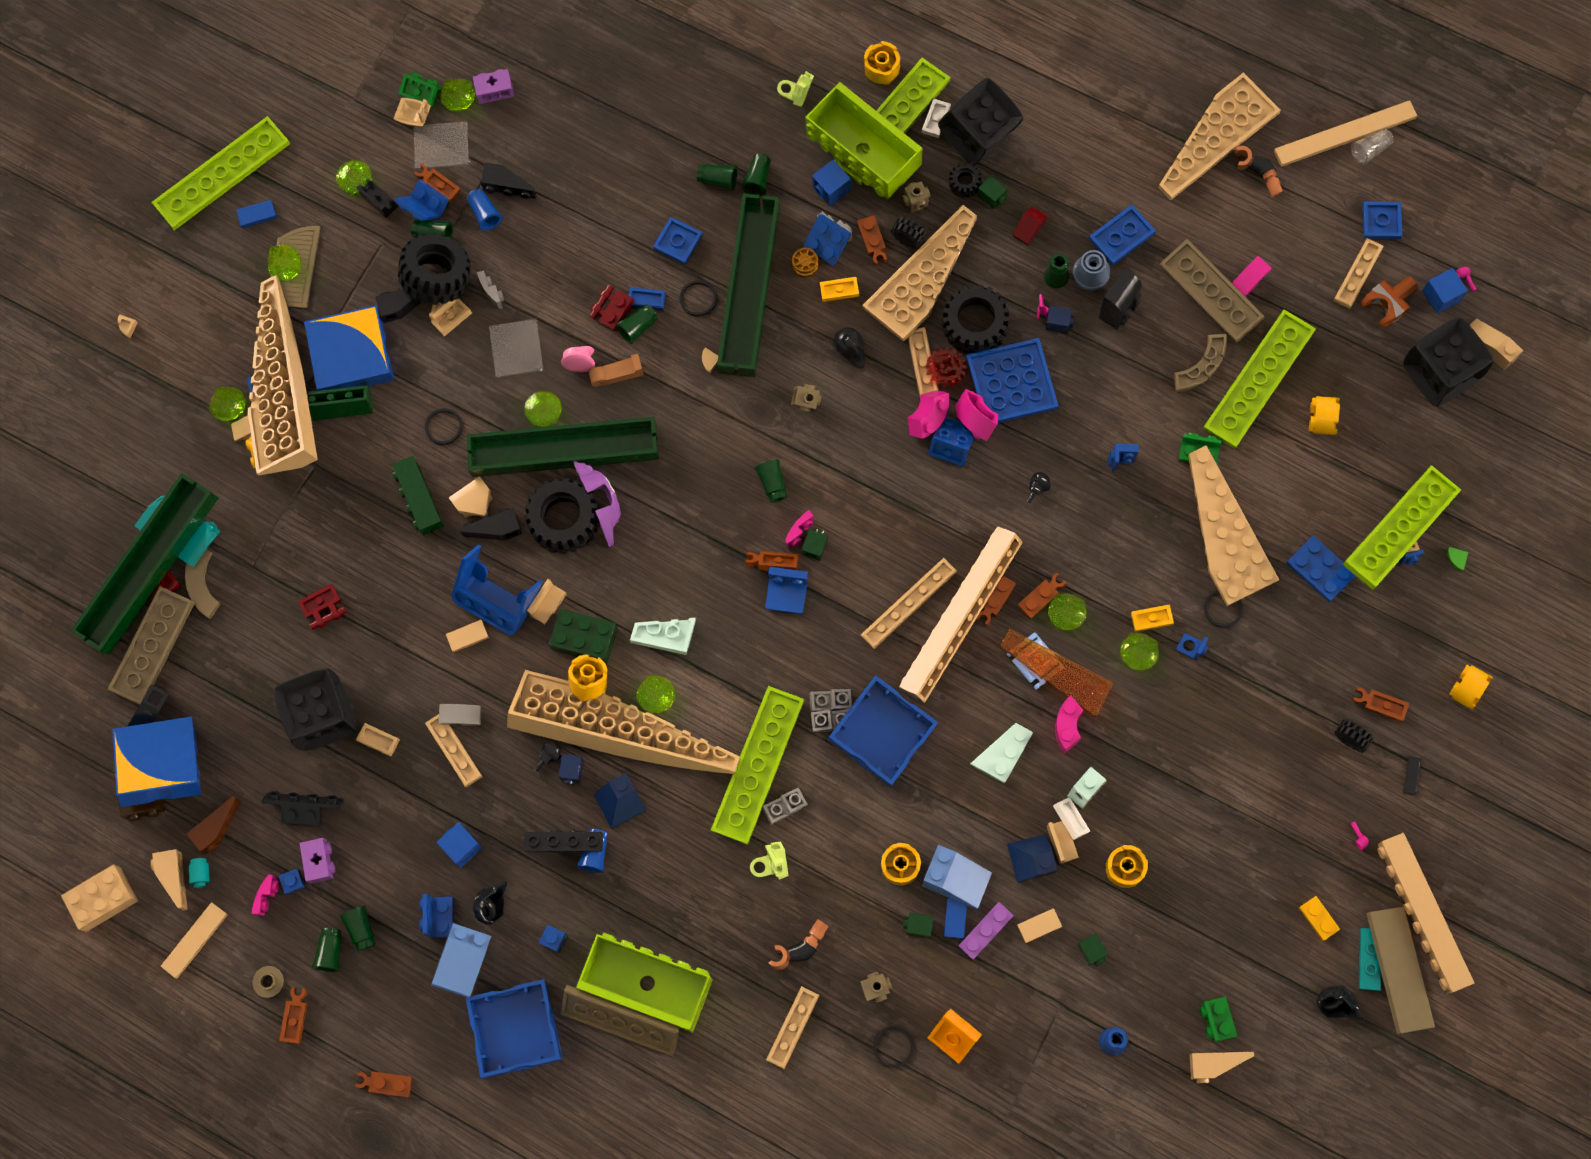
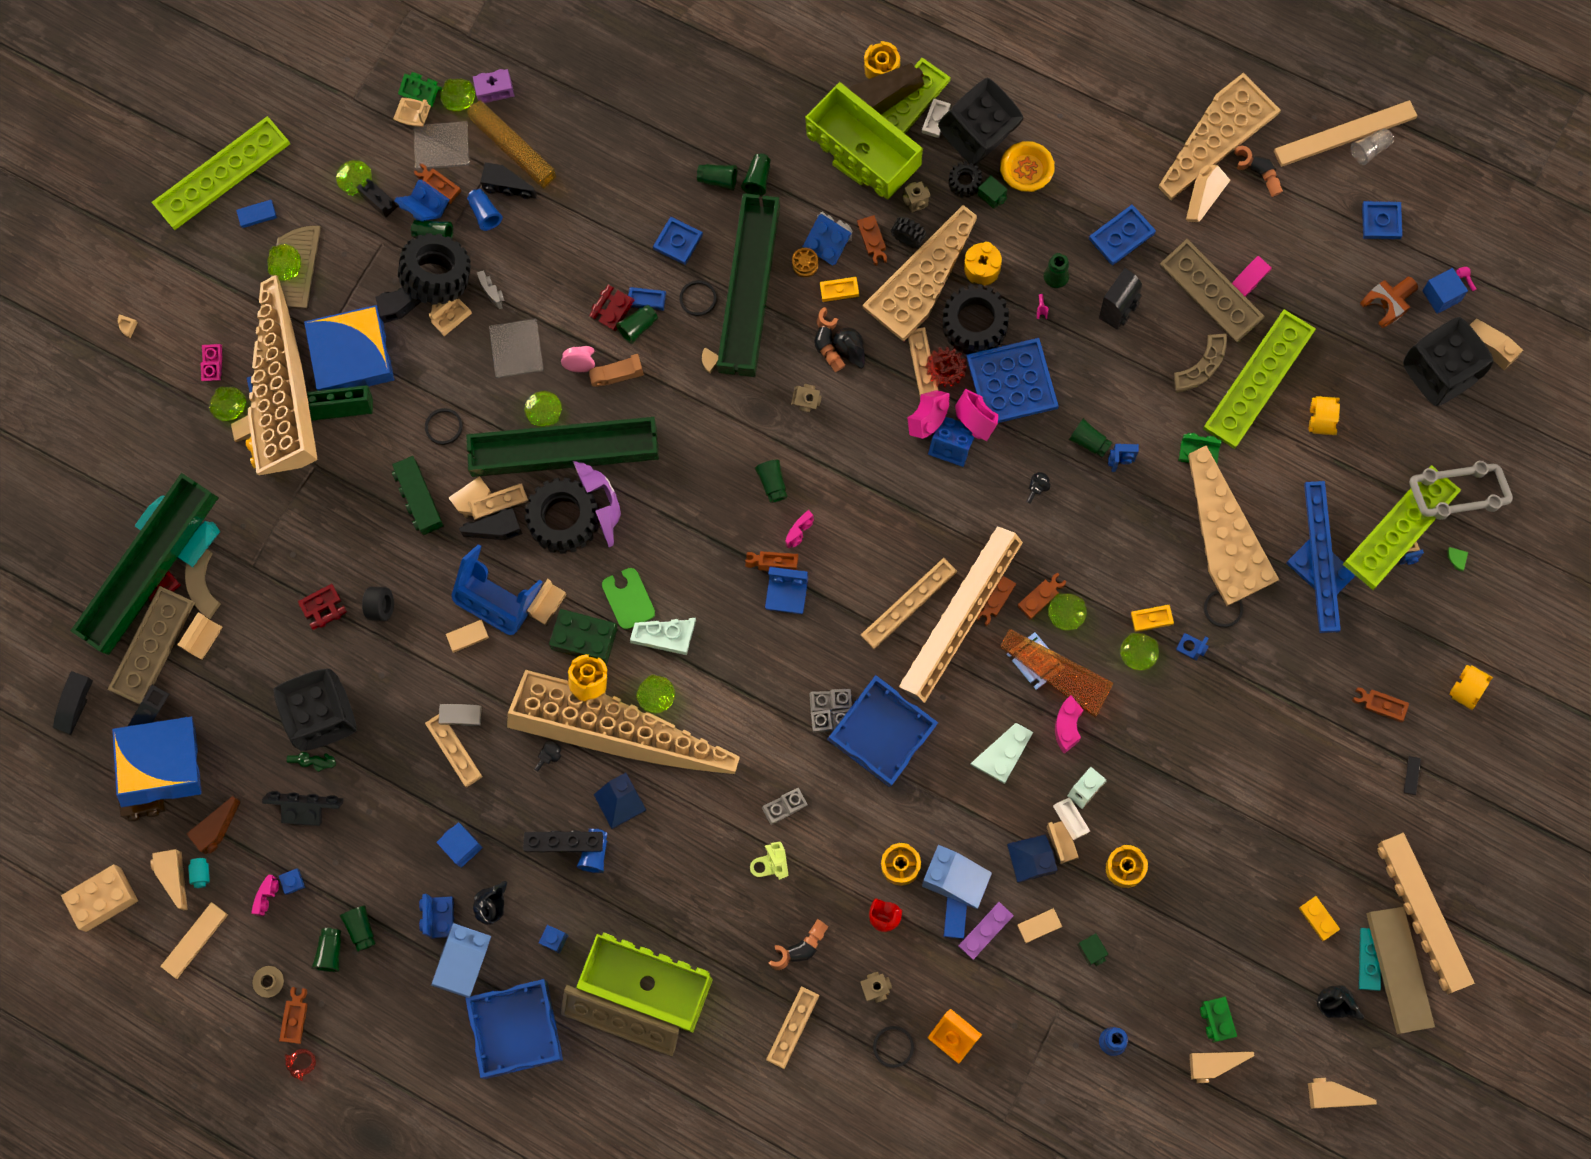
medium lavender brick [299,838,335,884] -> none
dark orange plate [355,1071,413,1098] -> none
tan tile [356,723,400,757] -> none
dark blue brick [558,754,584,785] -> none
lime plate [711,686,805,845] -> none
yellowish green piece [777,71,814,107] -> none
dark green brick [802,529,828,561] -> none
blue head [812,159,851,206] -> none
dark green brick [903,912,934,939] -> none
dark red slope [1013,207,1049,245] -> none
dark blue brick [1045,305,1075,333] -> none
sand blue piece [1072,250,1110,291] -> none
tan tile [1333,238,1384,309] -> none
black tyre [1334,719,1374,753] -> none
dark pink hand [1351,822,1369,851] -> none
none -> black slope [53,671,93,735]
none -> tan panel [178,612,223,660]
none -> dark pink slope [201,344,222,381]
none -> clear red piece [285,1049,316,1081]
none -> dark green animal [287,752,336,772]
none -> black tyre [362,587,394,621]
none -> clear yellow brick [467,100,556,189]
none -> tan tile [468,483,528,520]
none -> bright green piece [602,568,655,630]
none -> nougat piece [814,307,845,372]
none -> dark brown slope [848,63,925,114]
none -> red hair [869,898,902,932]
none -> yellow brick [964,242,1002,286]
none -> yellow piece [1000,141,1054,192]
none -> dark green plant [1069,418,1113,457]
none -> tan slope [1186,165,1230,222]
none -> blue plate [1304,481,1341,633]
none -> tan slope [1308,1078,1377,1109]
none -> light grey bar [1409,461,1513,520]

